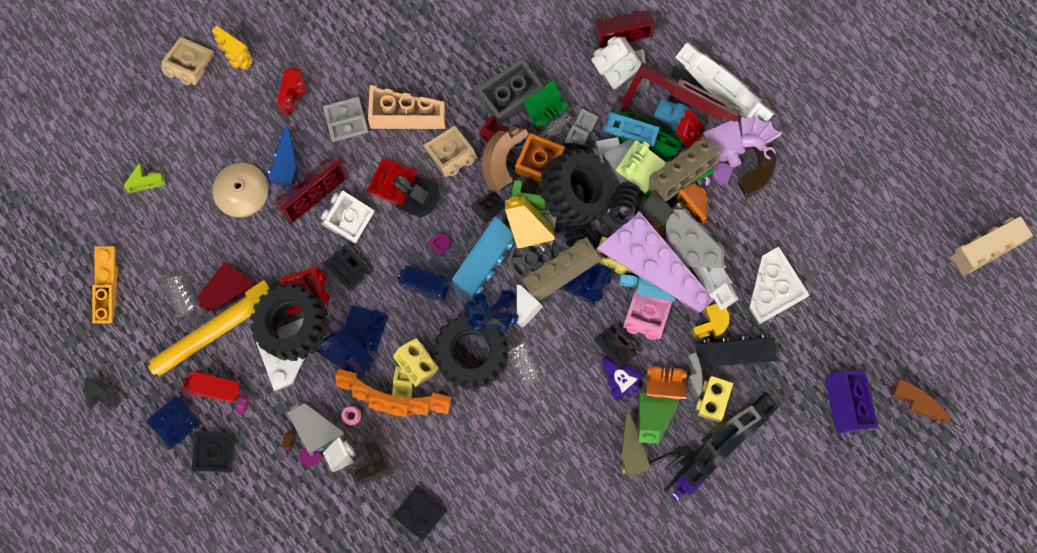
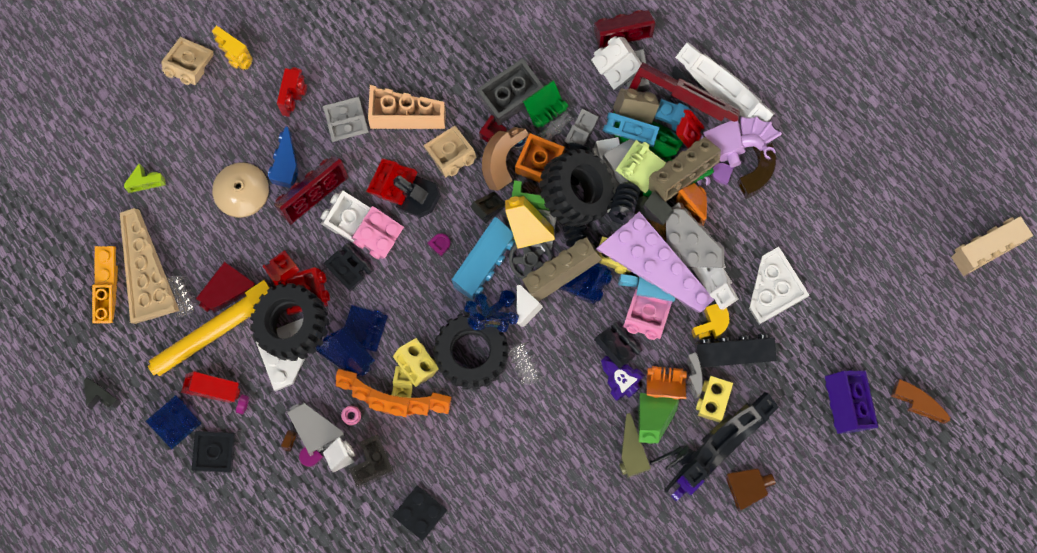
clear blue slope [397,265,449,303] -> none
none -> tan wing [120,208,180,324]
none -> red plate [262,250,300,286]
none -> bright pink plate [351,206,404,260]
none -> dark tan brick [613,88,659,124]
none -> reddish brown torso [725,469,776,512]

